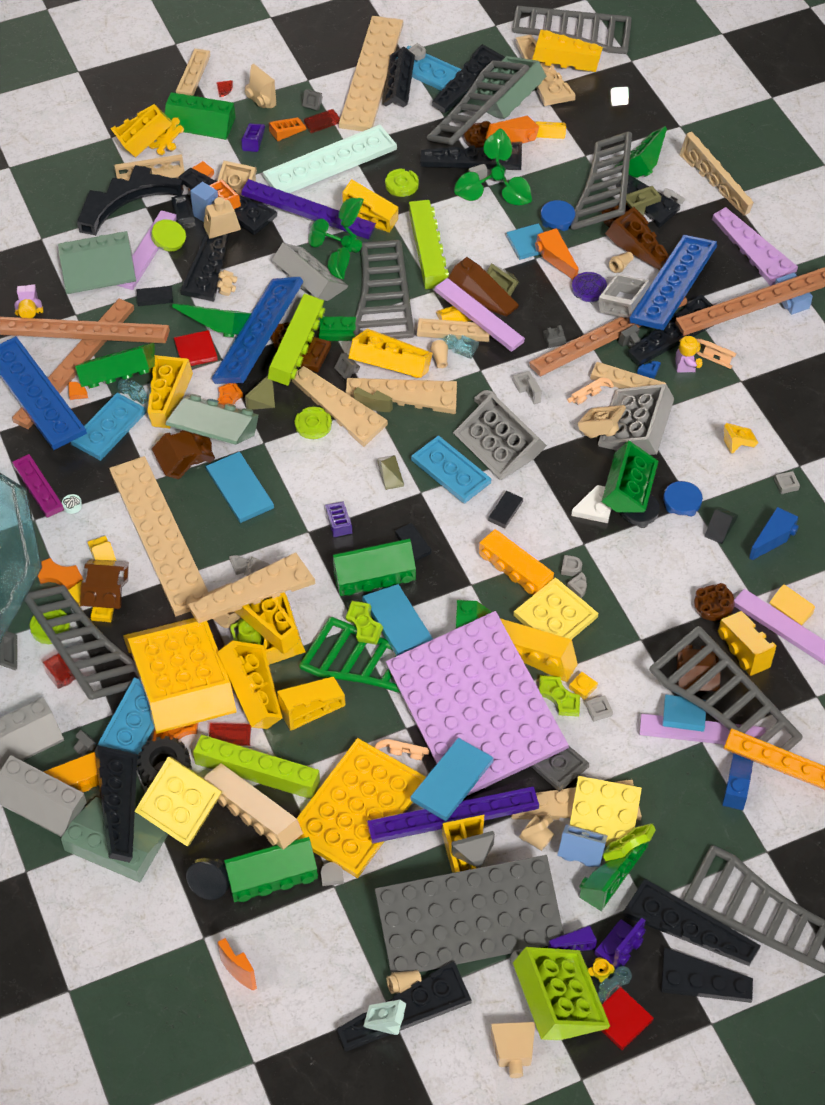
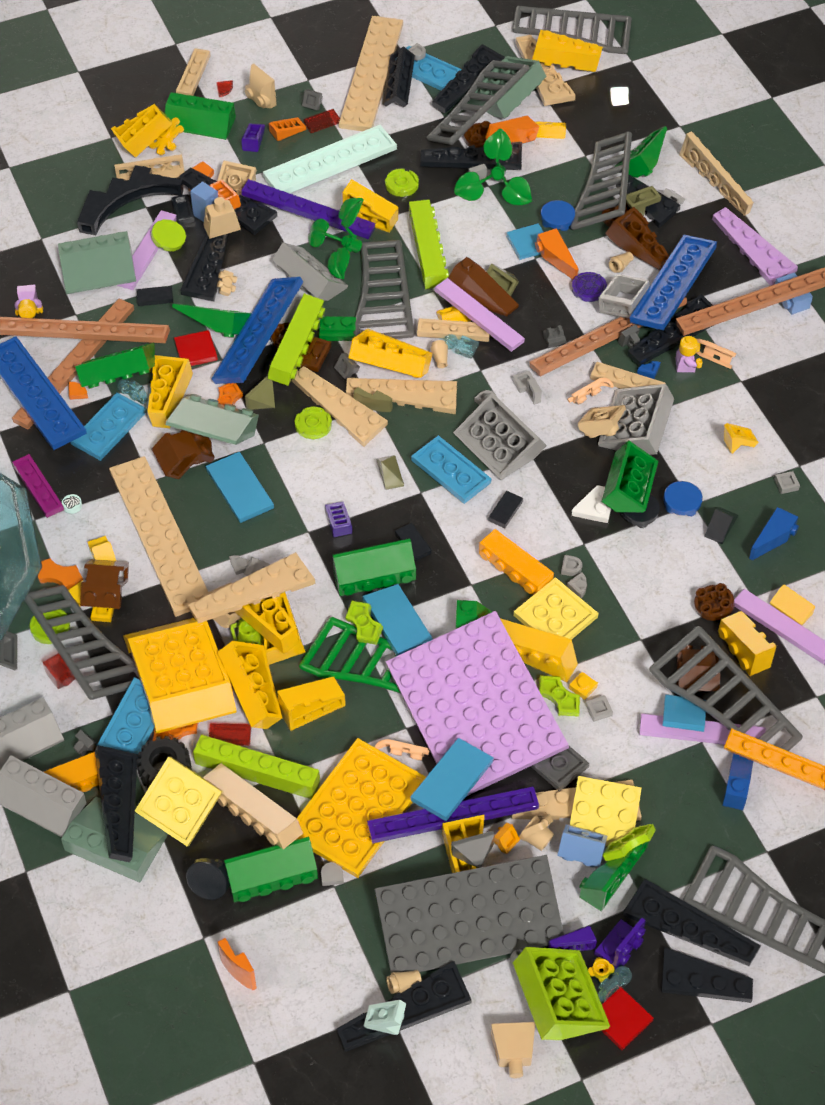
none -> light orange tile [494,822,520,854]

